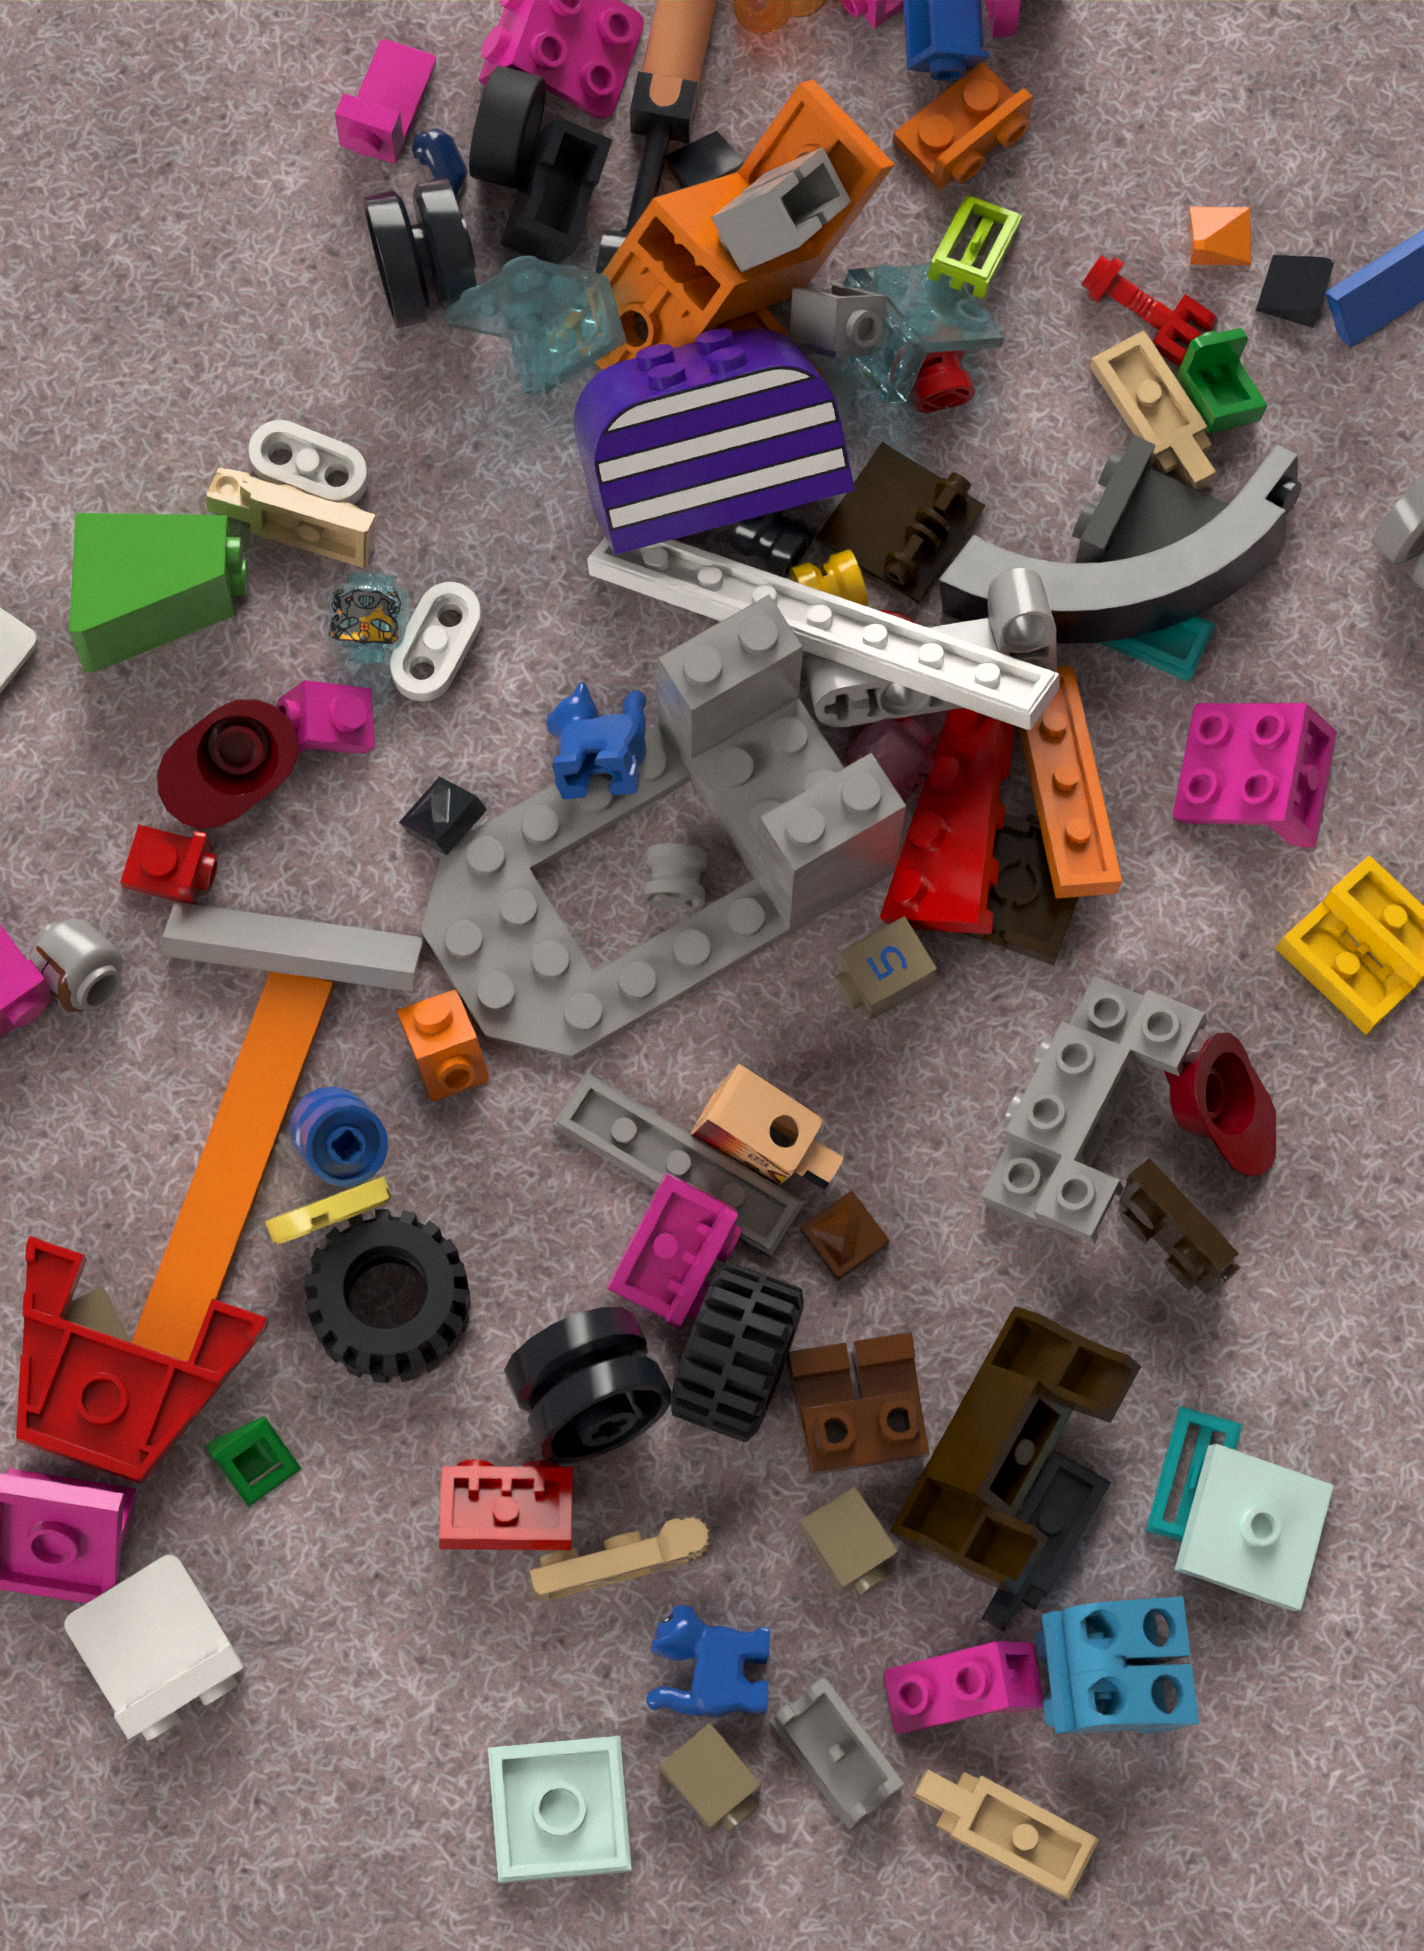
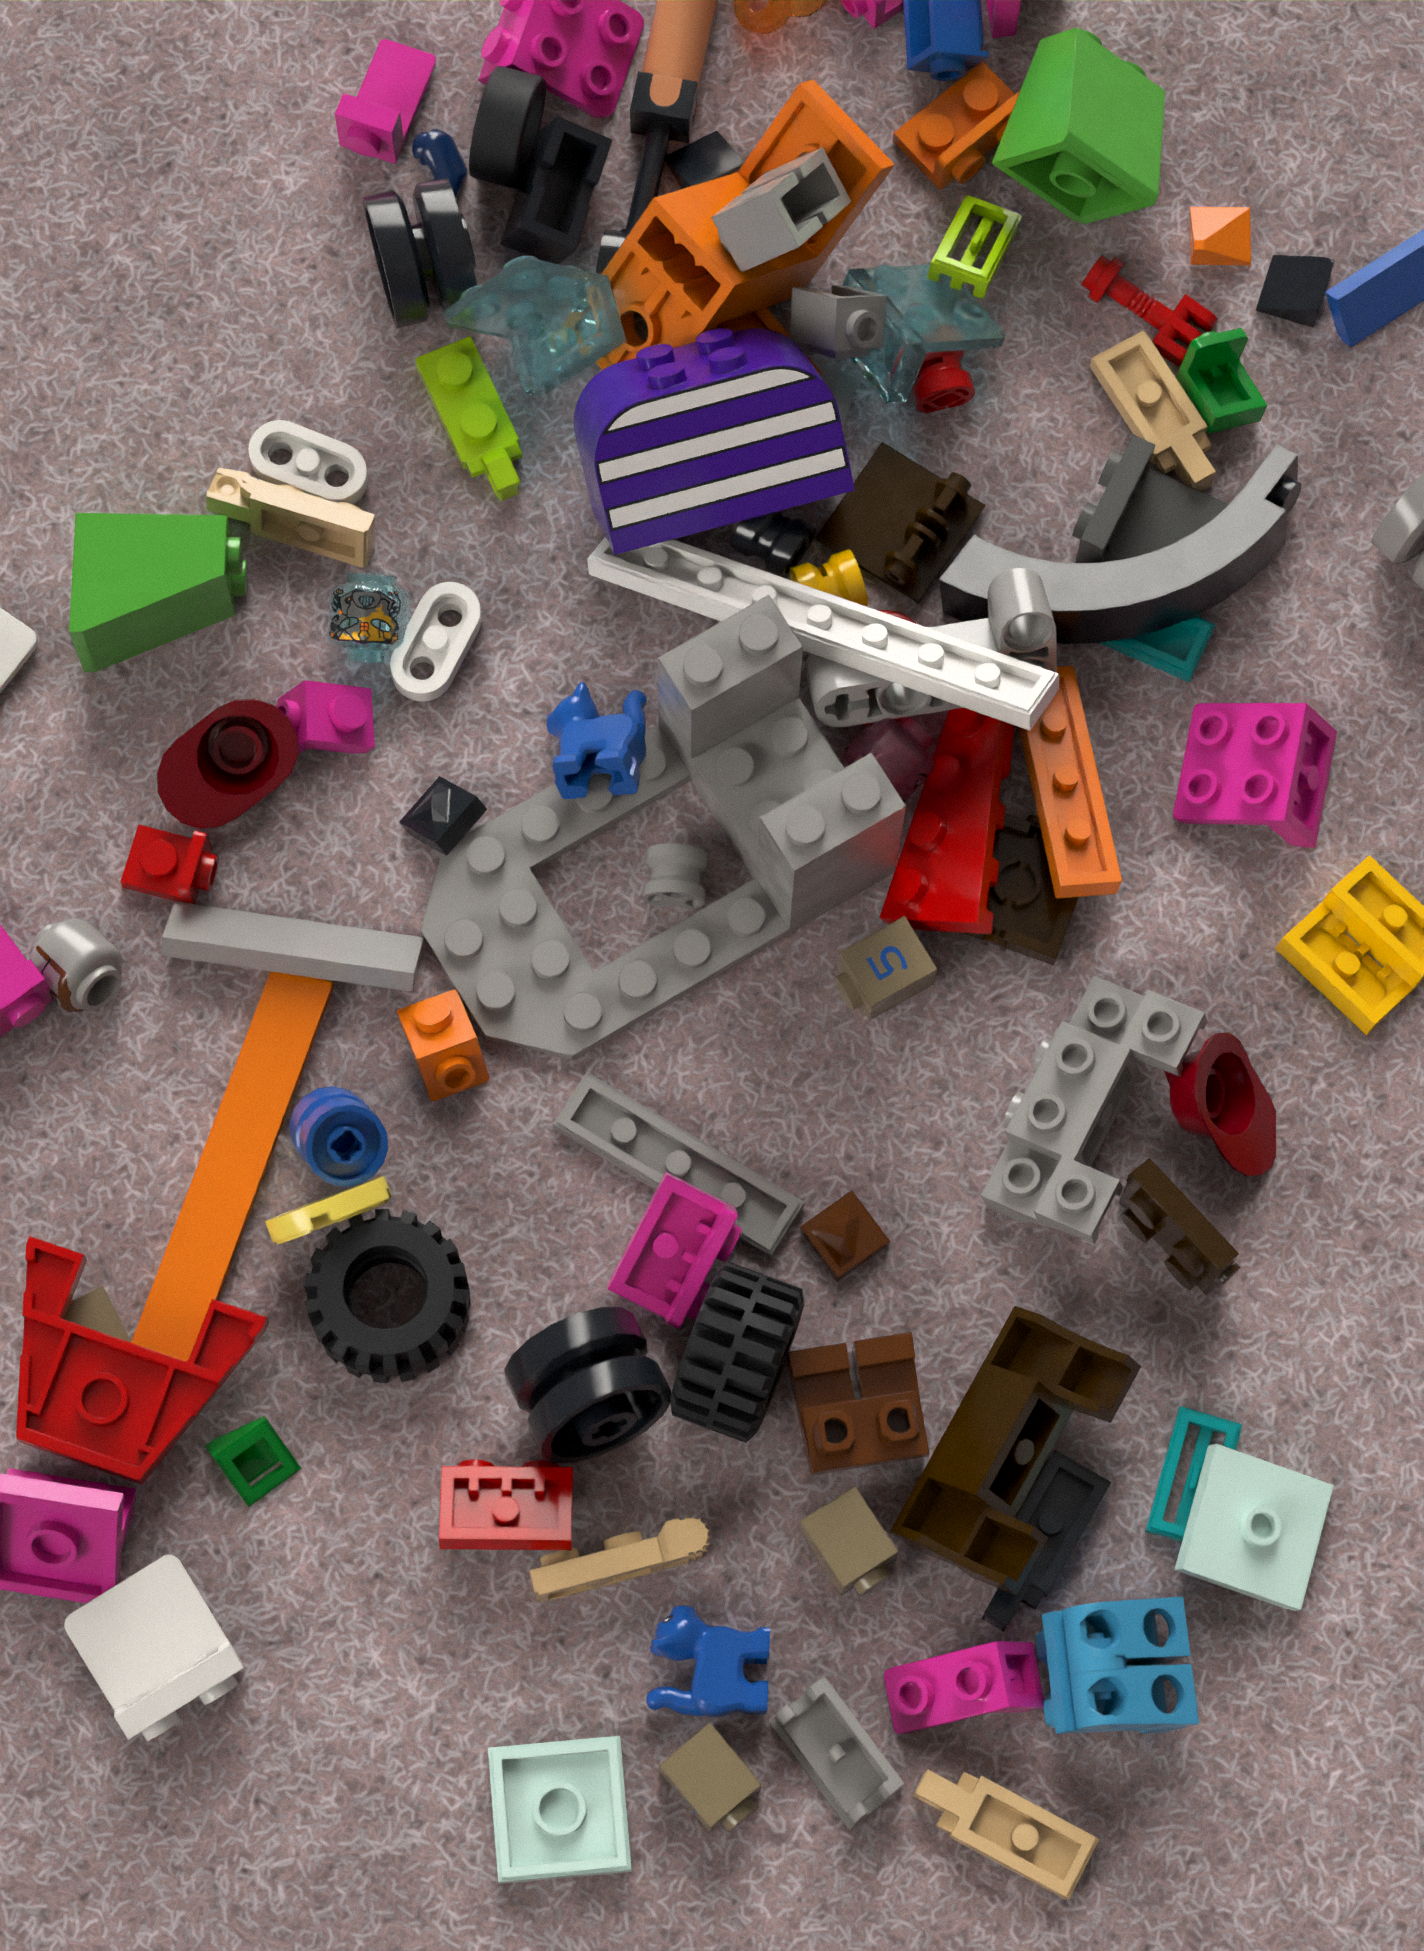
light nougat torso [690,1064,844,1190] -> none
none -> lime hinge [415,335,523,501]
none -> bright green slope [992,27,1165,224]

